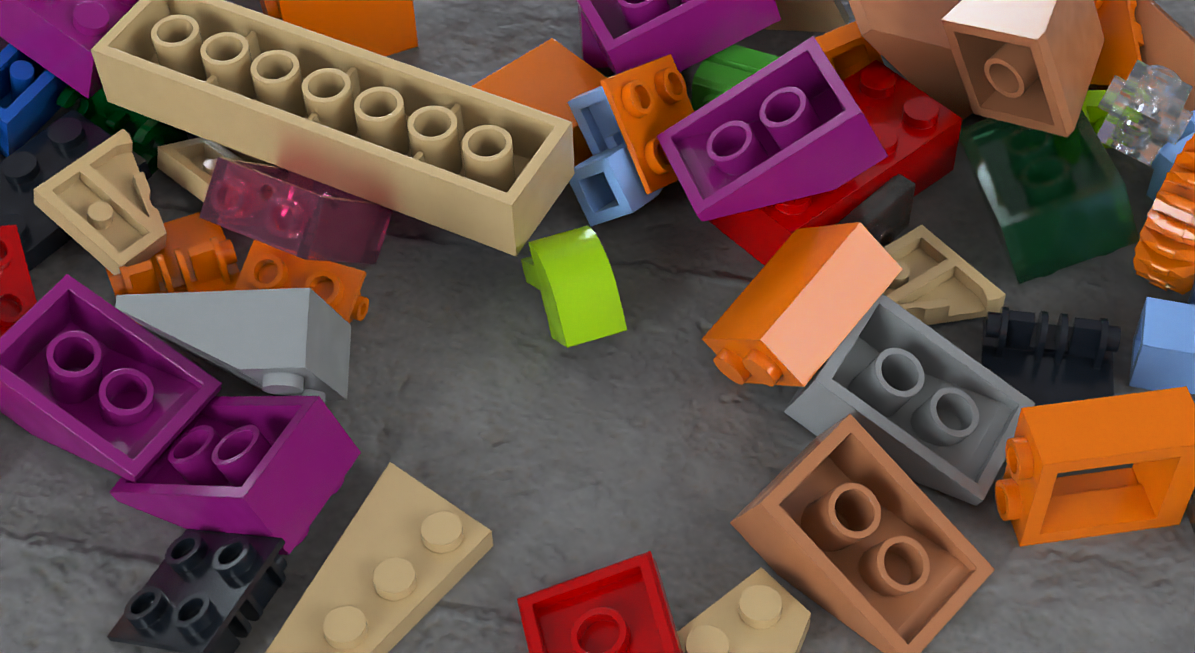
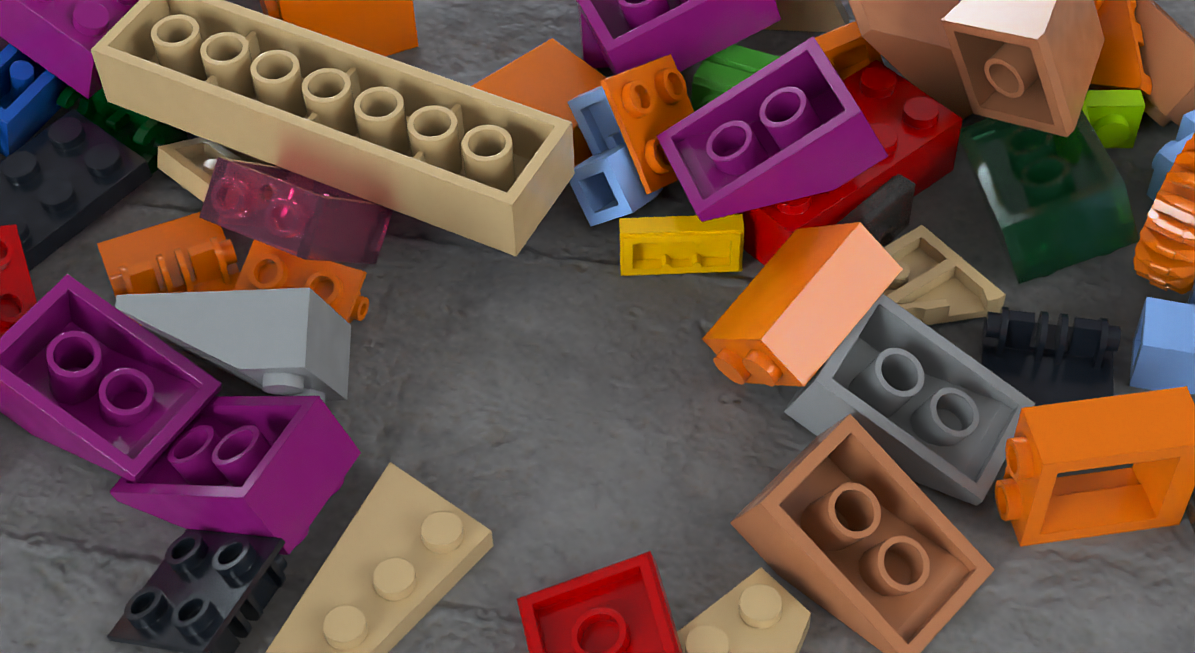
tan wing [34,129,167,275] -> none
lime brick [521,225,627,348] -> none
clear brick [1094,59,1193,166] -> none
none -> yellow plate [619,214,744,276]

